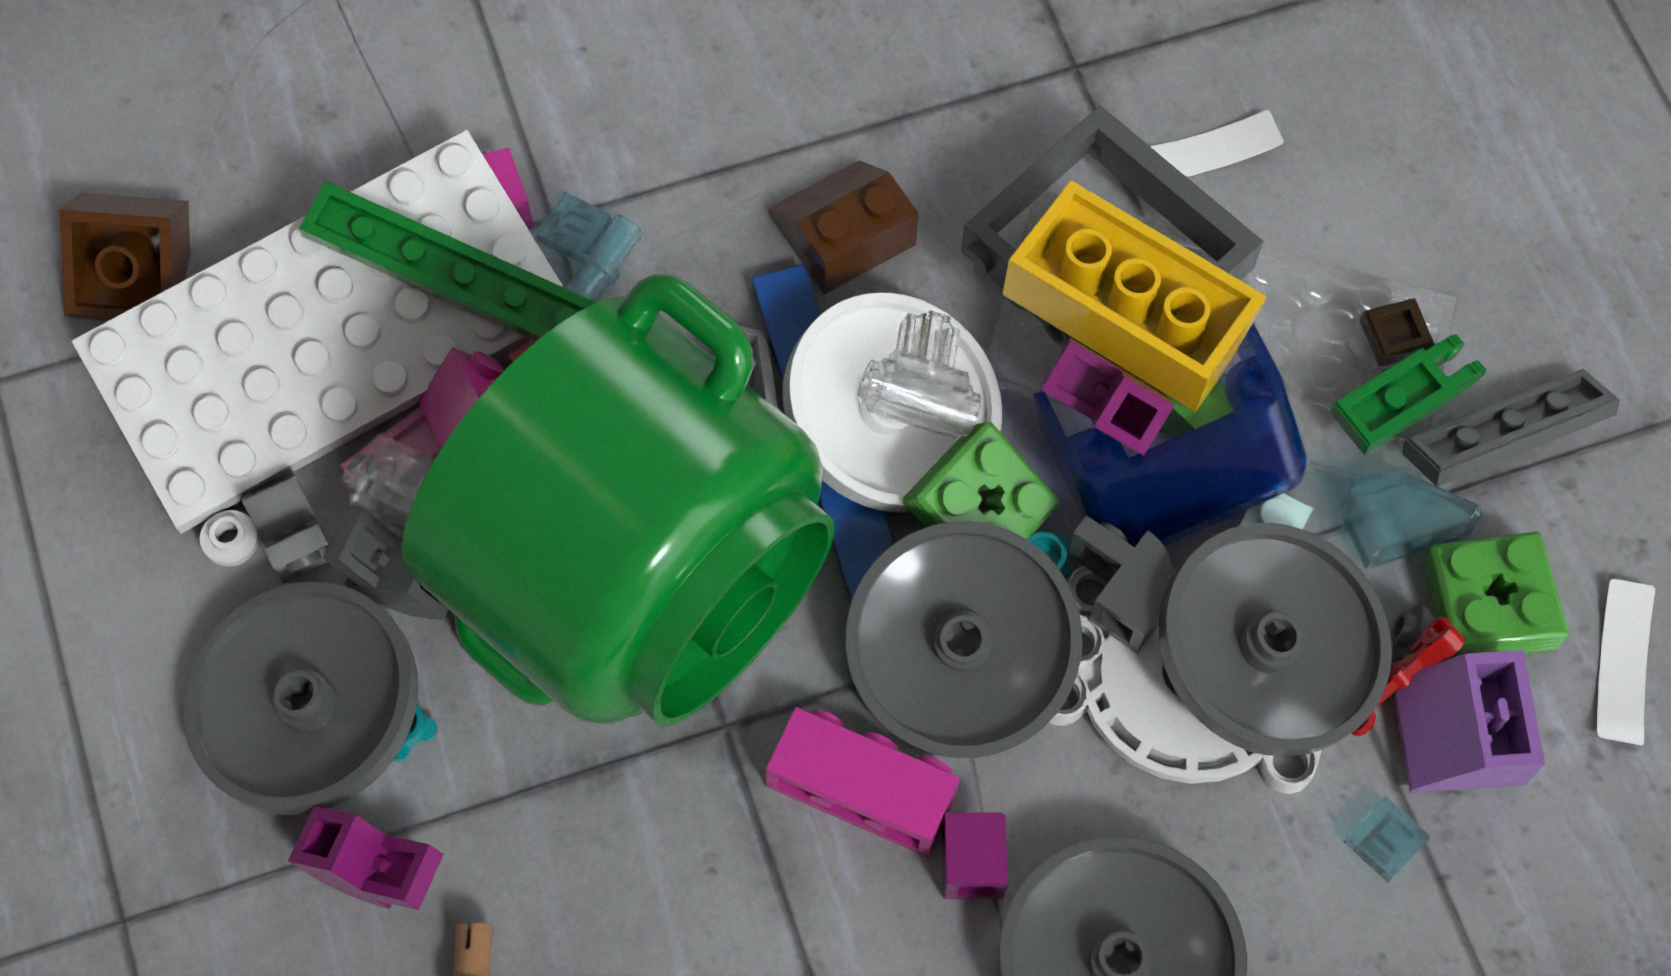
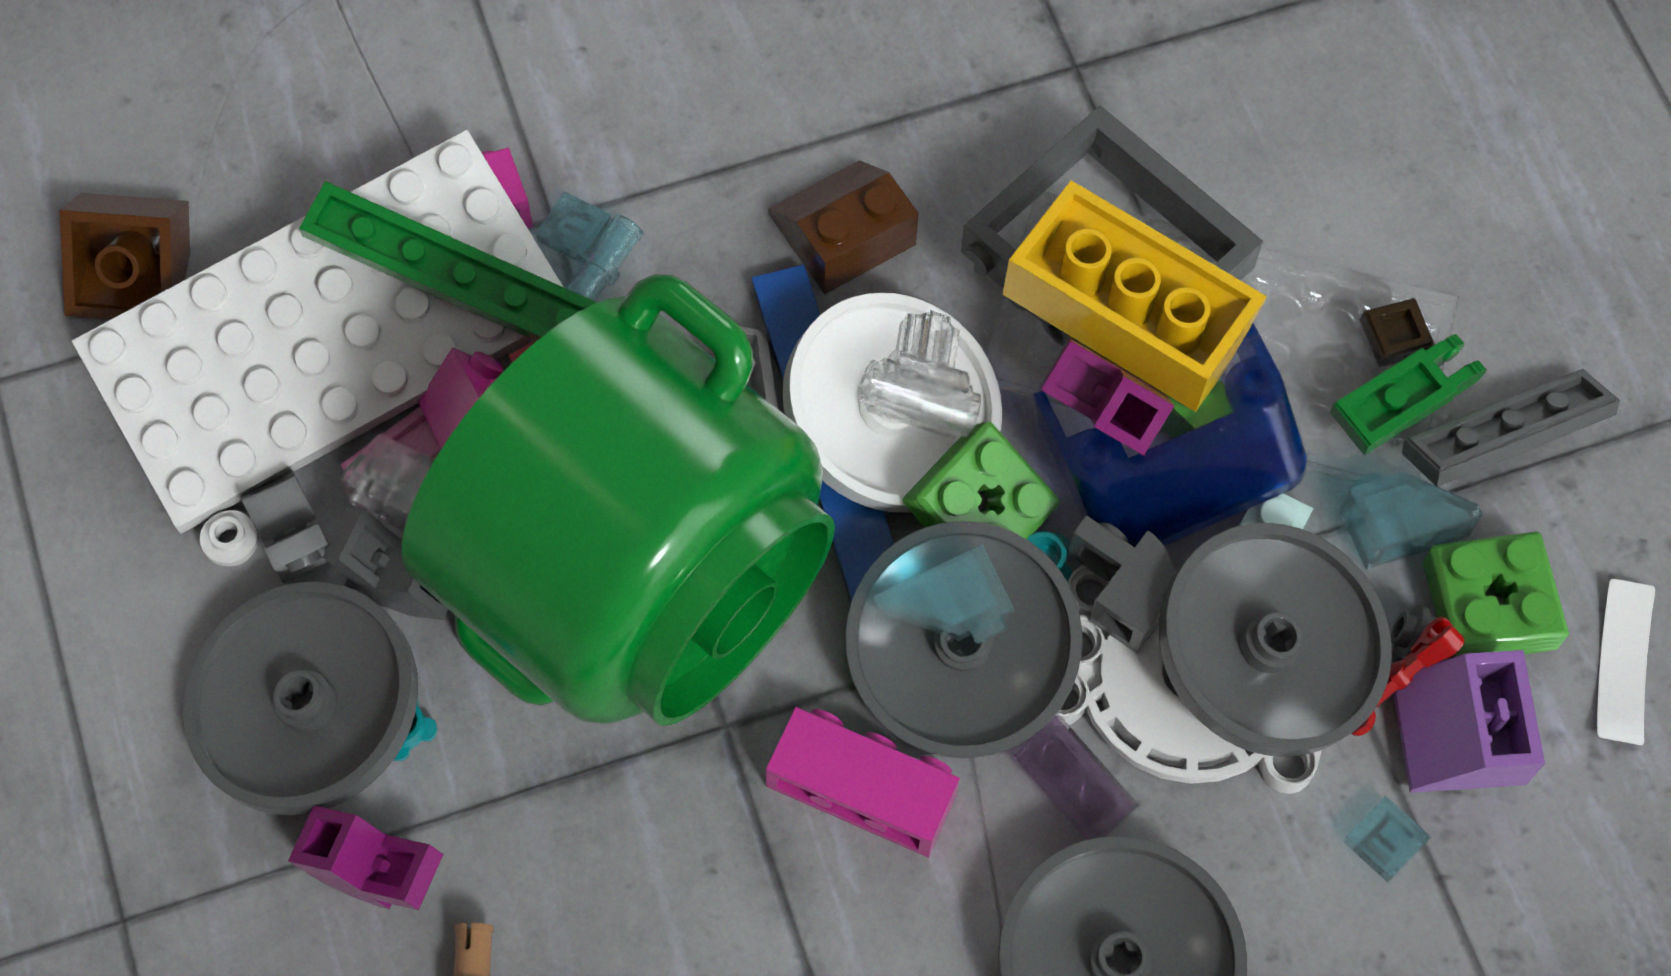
magenta panel [942,812,1008,899] -> none
white sticker [1150,110,1284,177] -> none
none -> clear light blue slope [874,544,1014,644]
none -> clear purple plate [1013,716,1140,840]

